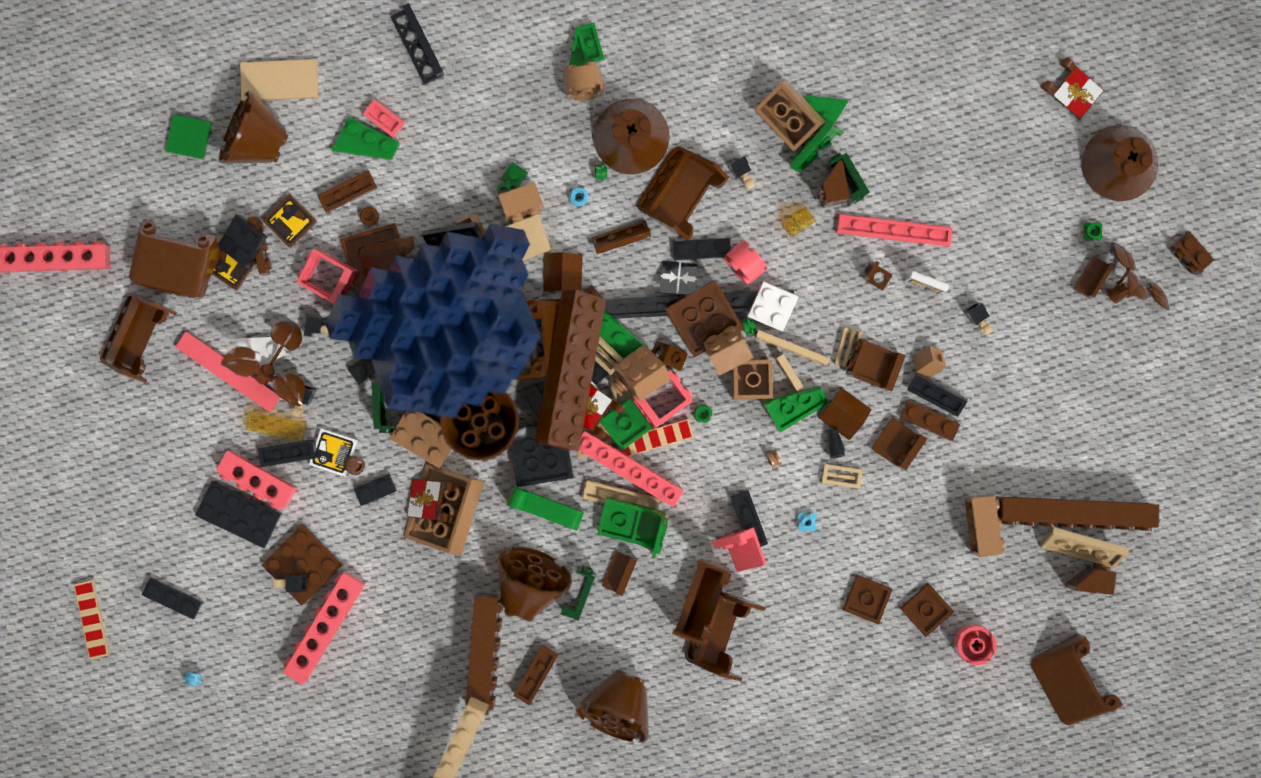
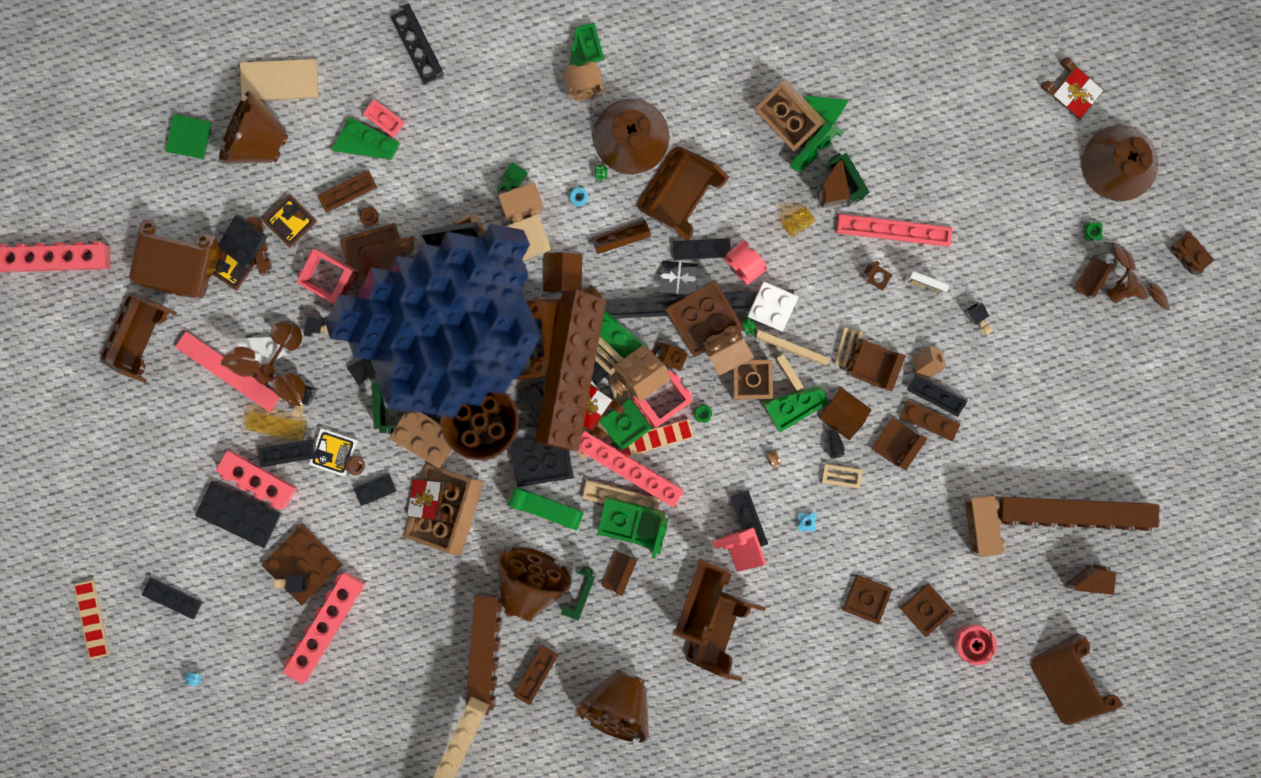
black piece [728,156,755,190] -> none
tan tile [1040,527,1129,568] -> none

